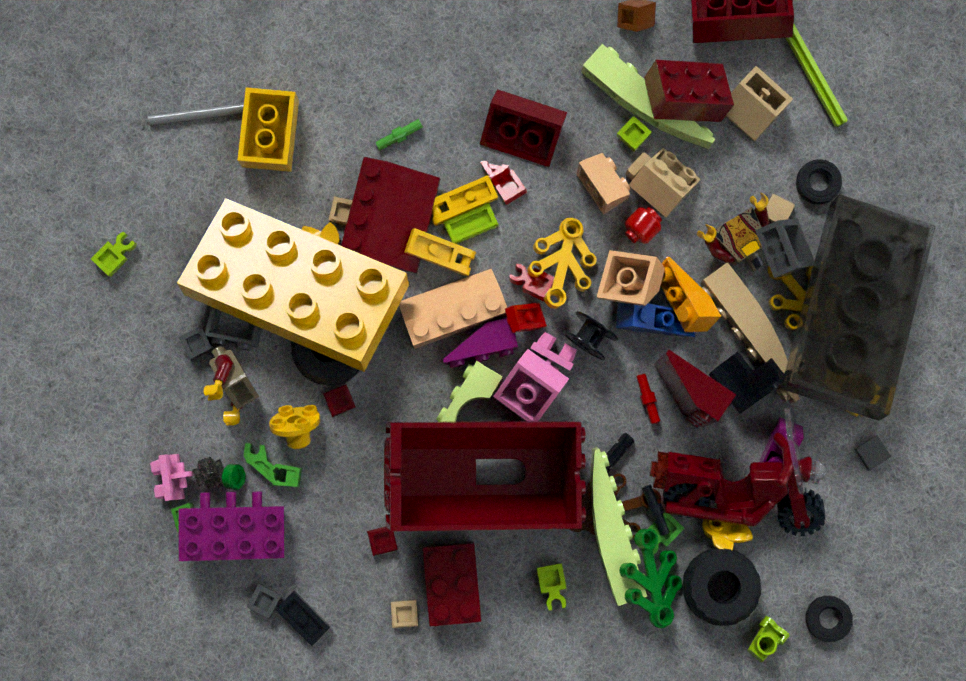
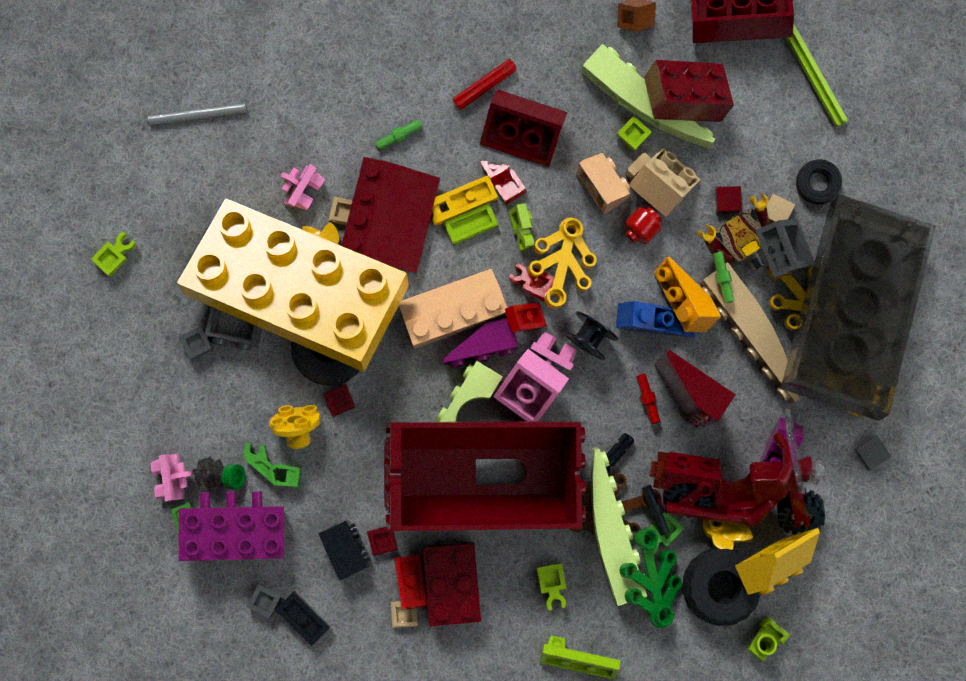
torso [204,346,259,425] -> none
yellow brick [237,87,299,172] -> none
yellow plate [404,228,476,276] -> none
light nougat slope [597,250,665,306] -> none
black panel [709,351,787,414] -> none
tan slope [726,66,793,142] -> none
black tyre [806,595,853,642] -> none
none -> bright pink hips [280,164,325,210]
none -> black brick [318,520,371,581]
none -> red plate [394,555,427,611]
none -> red axle [452,59,516,110]
none -> lime plate [508,203,534,251]
none -> lime hinge [539,635,621,680]
none -> bright green bar [713,252,734,303]
none -> dark red tile [715,186,742,213]
none -> yellow slope [735,528,820,596]

